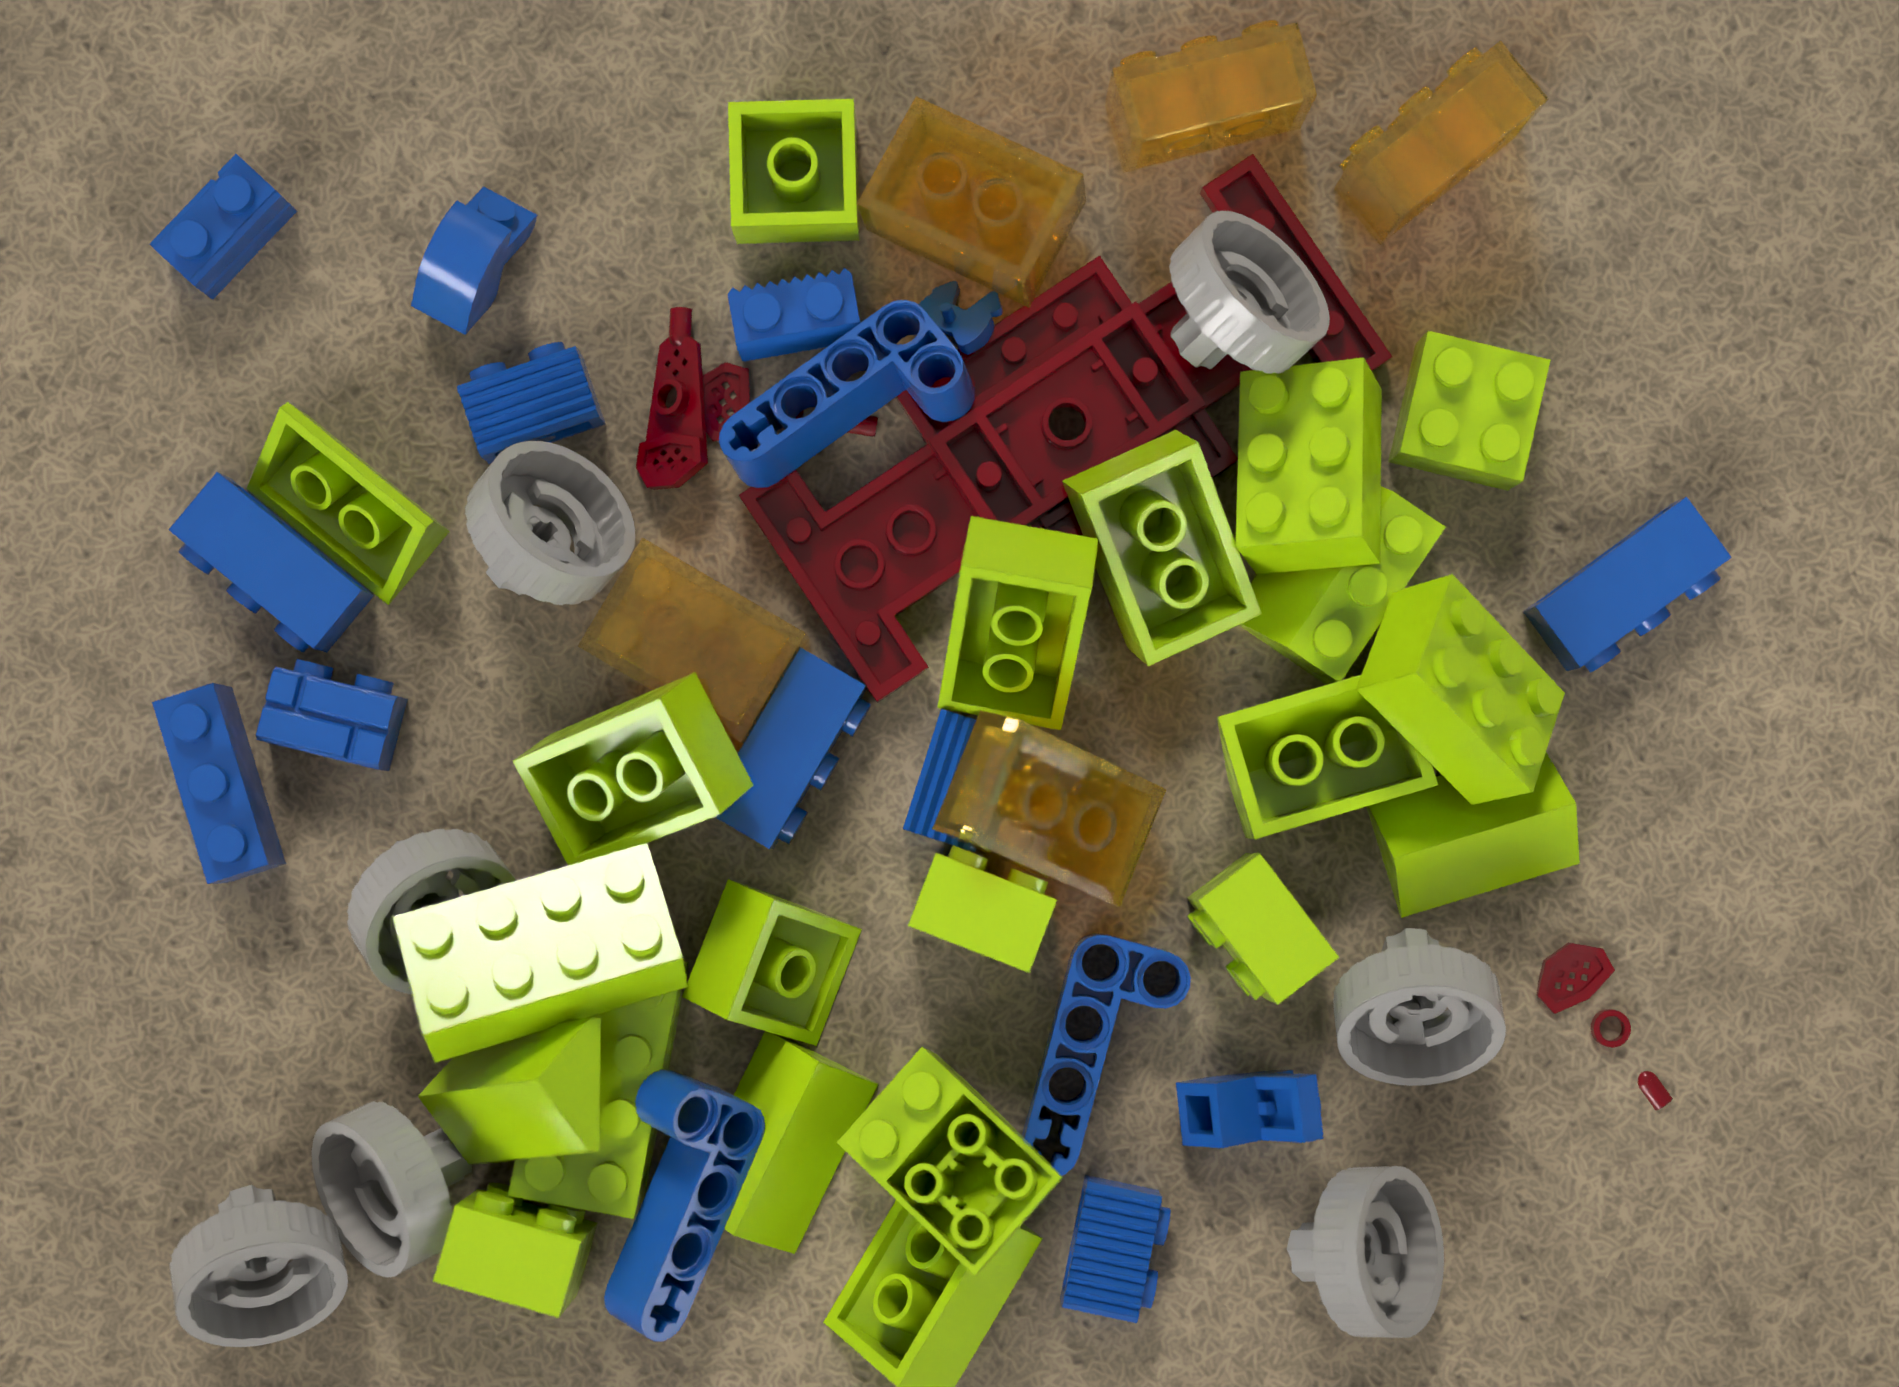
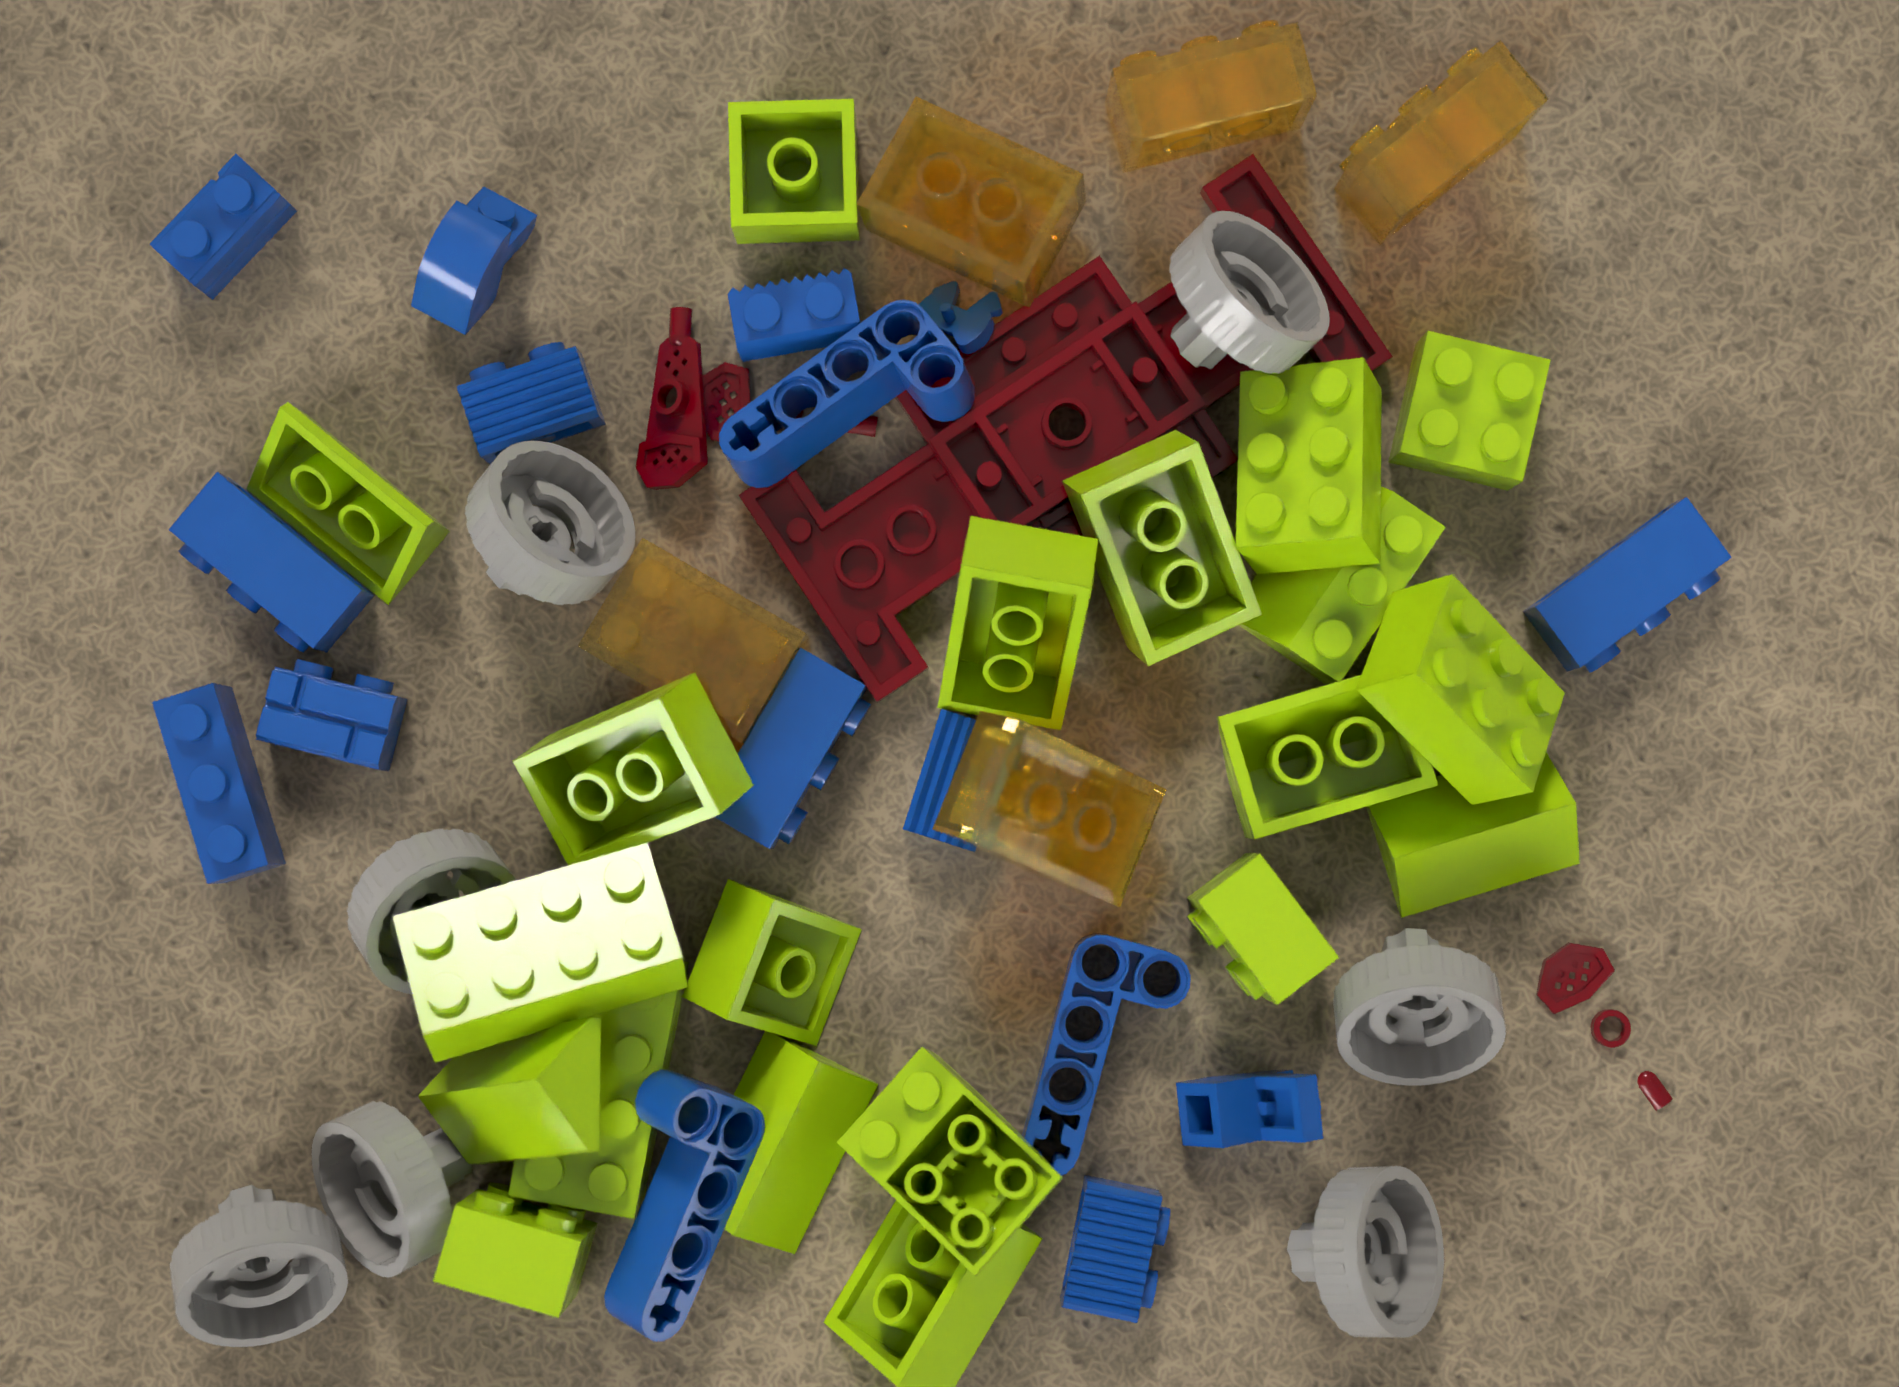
lime brick [908,845,1057,973] -> none

